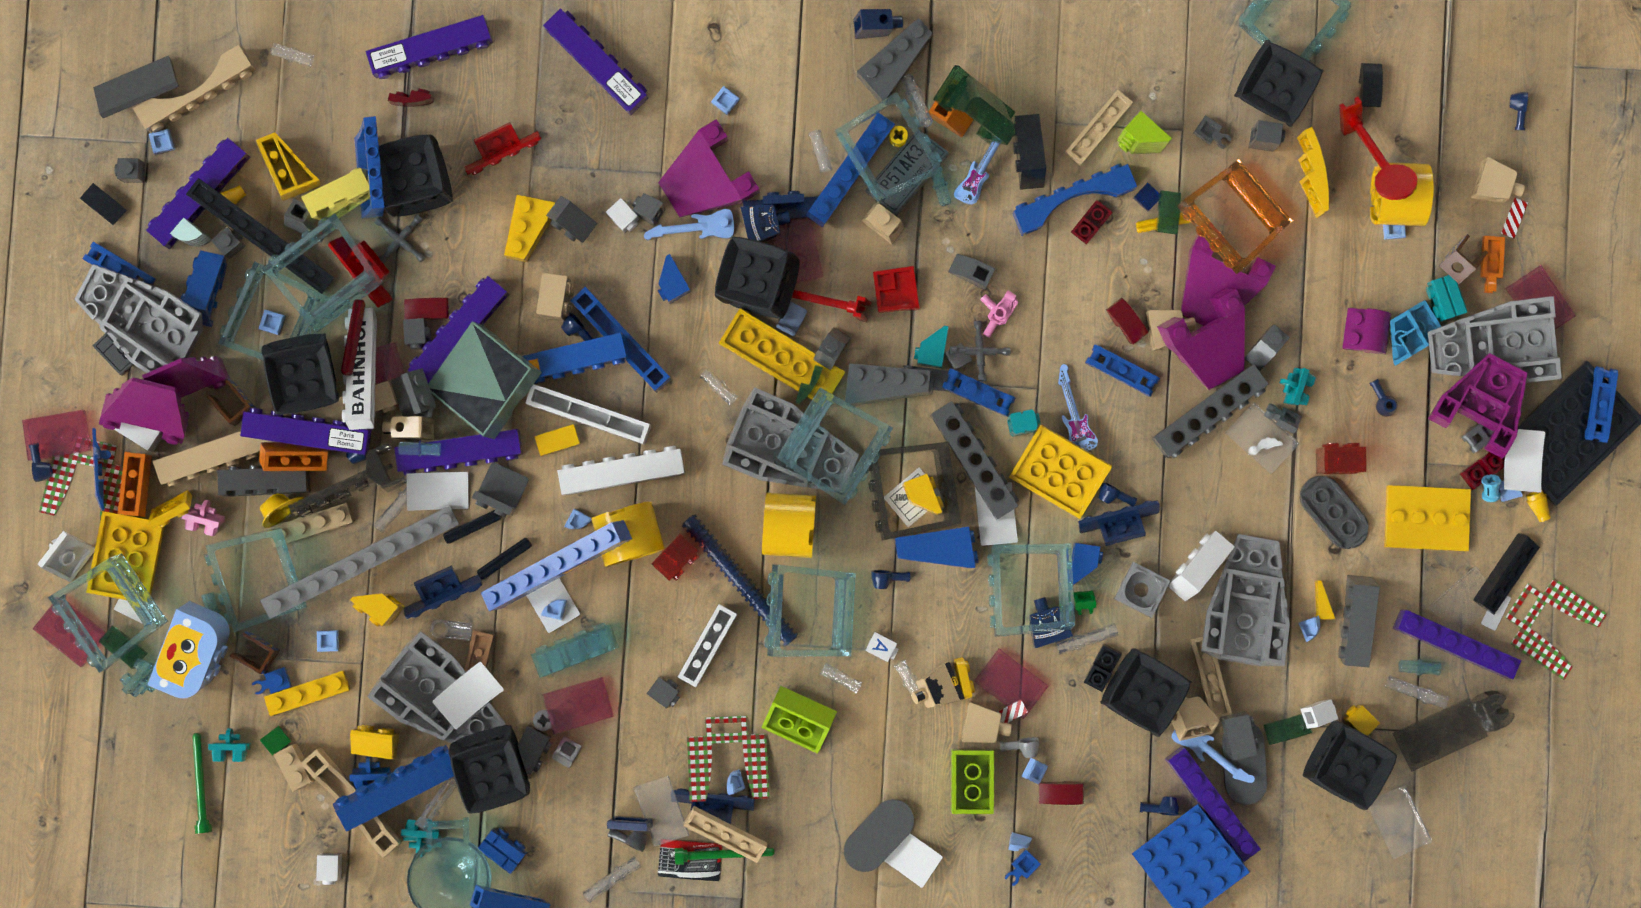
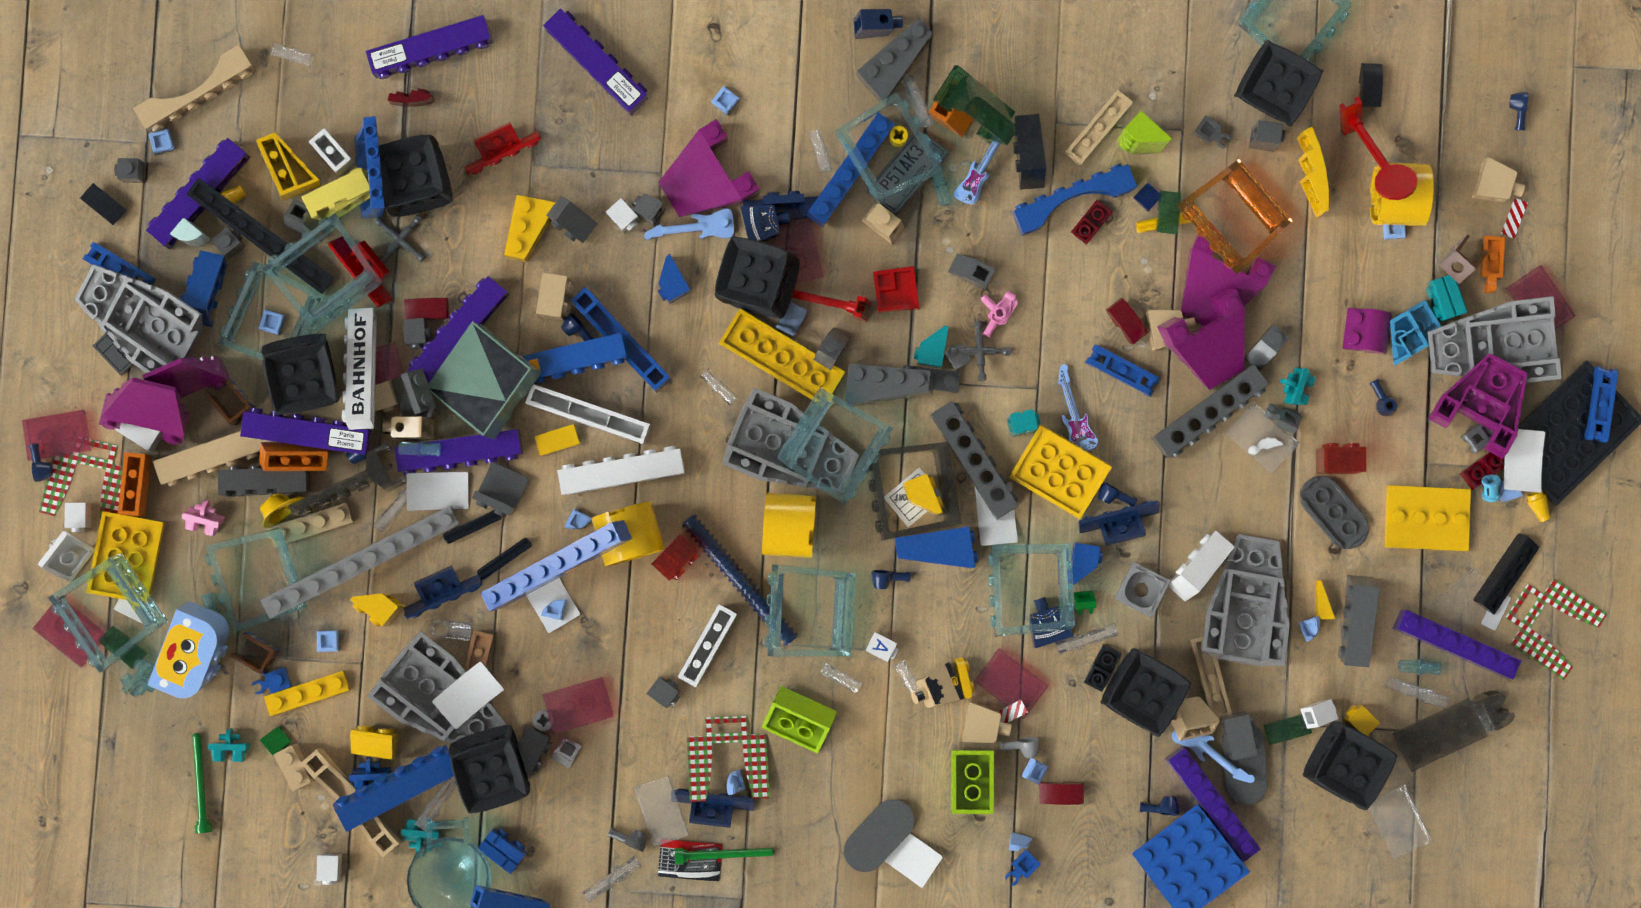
blue piece [92,428,111,511] -> none
dark grey tile [93,55,179,118] -> none
yellow plate [148,490,192,528] -> none
dark red axle [341,299,366,376] -> none
clear light blue wedge [531,622,619,678] -> none
dark blue tile [607,816,653,831] -> none
tan plate [683,806,768,863] -> none
clear green slope [795,365,823,405] -> none
blue plate [942,368,1016,417] -> none
none -> white brick [64,503,92,532]
none -> white brick [309,128,355,176]

